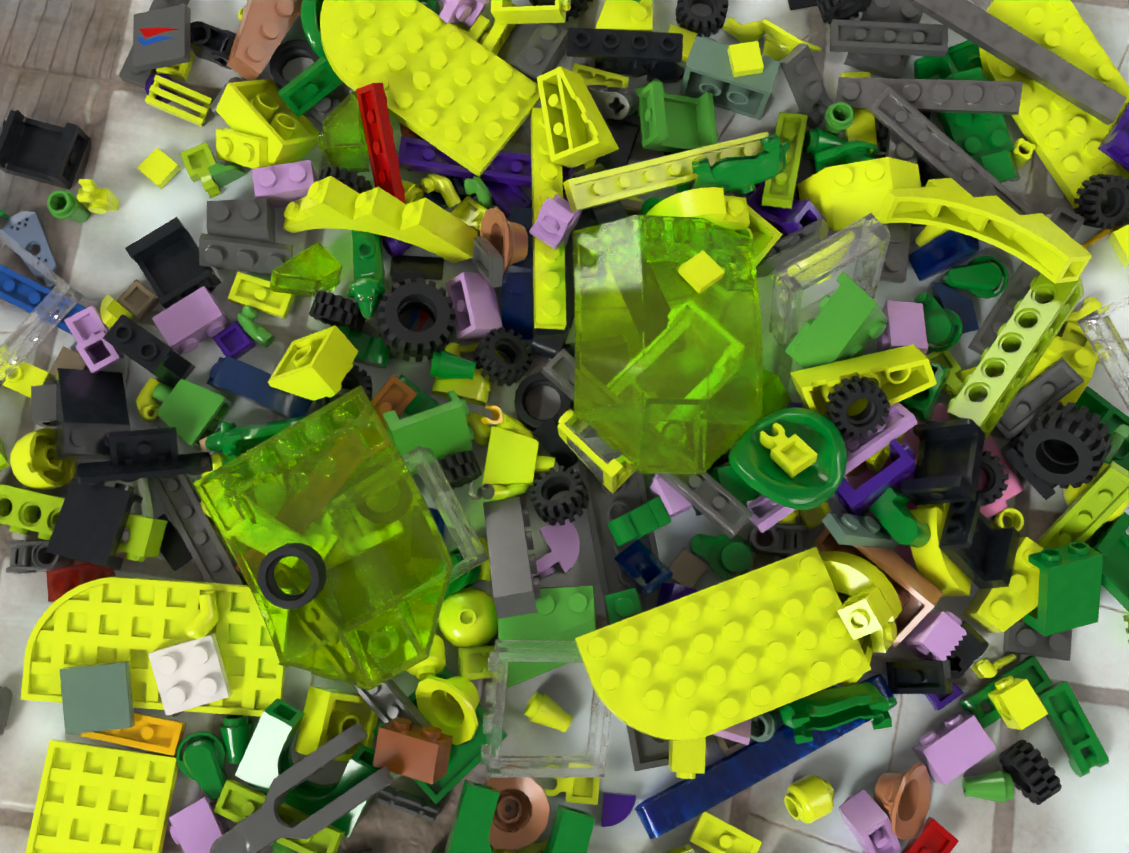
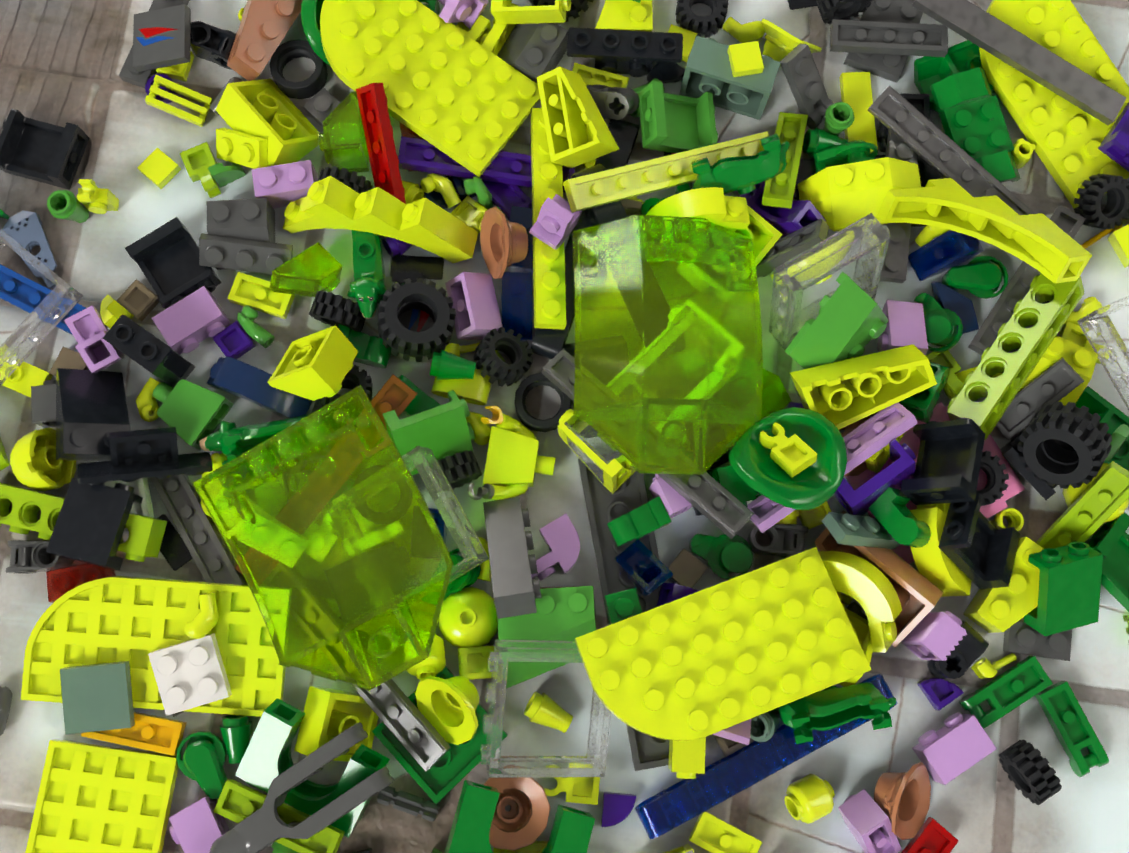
black tyre [258,543,327,609] -> none
green plate [277,56,343,118] -> none
dark orange brick [373,717,453,784] -> none
dark grey tile [473,236,504,287] -> none
black tyre [529,466,590,526] -> none
black sticker [533,418,579,470] -> none
neon yellow tile [678,250,725,294] -> none
black tyre [825,376,890,438] -> none
flat silver plate [836,77,1023,115] -> none
neon yellow brick [837,586,893,640] -> none
black plate [886,660,953,694] -> none
bright green cone [962,770,1014,803] -> none
neon yellow brick [988,676,1048,730] -> none

